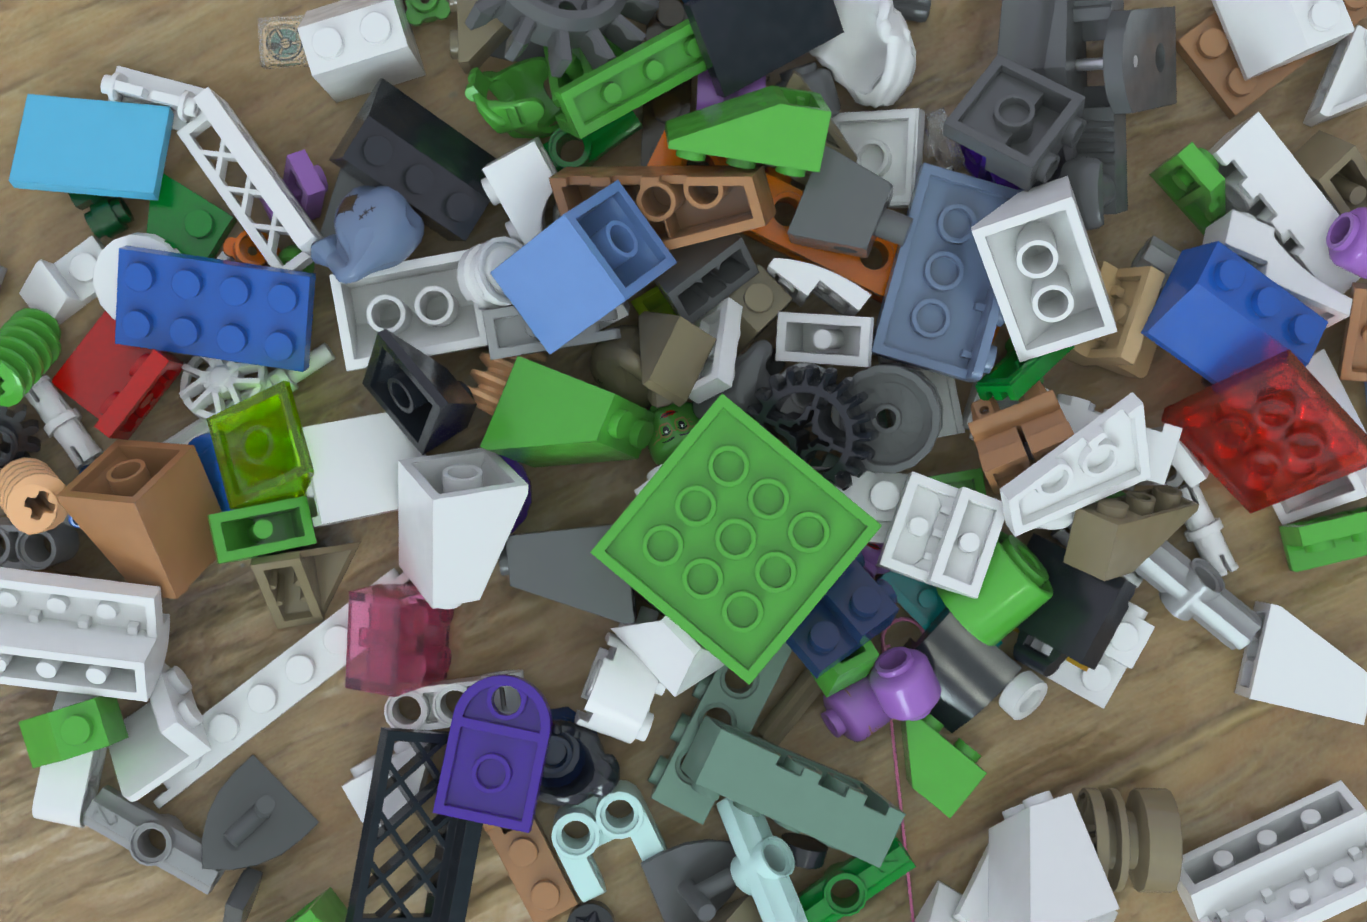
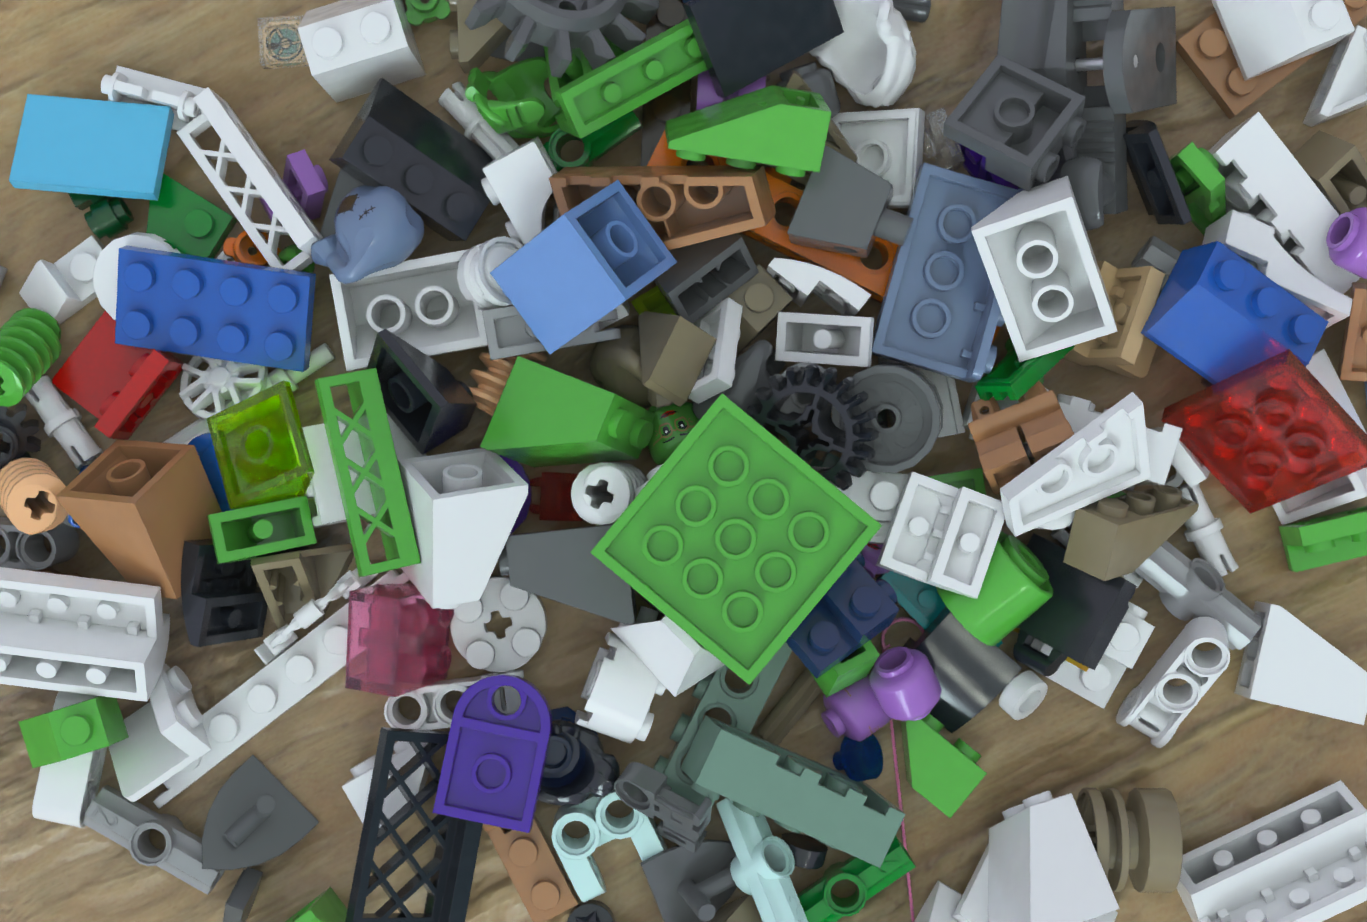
none -> black slope [181,539,268,647]
none -> white piece [254,563,379,665]
none -> bright green fence [315,368,421,577]
none -> white axle [438,82,519,160]
none -> white plate [450,576,547,673]
none -> clear red tile [529,472,583,521]
none -> white piece [571,462,648,526]
none -> dark grey piece [614,762,712,853]
none -> clear blue tile [833,734,883,782]
none -> white piece [1116,617,1230,748]
none -> black slope [1123,120,1192,225]

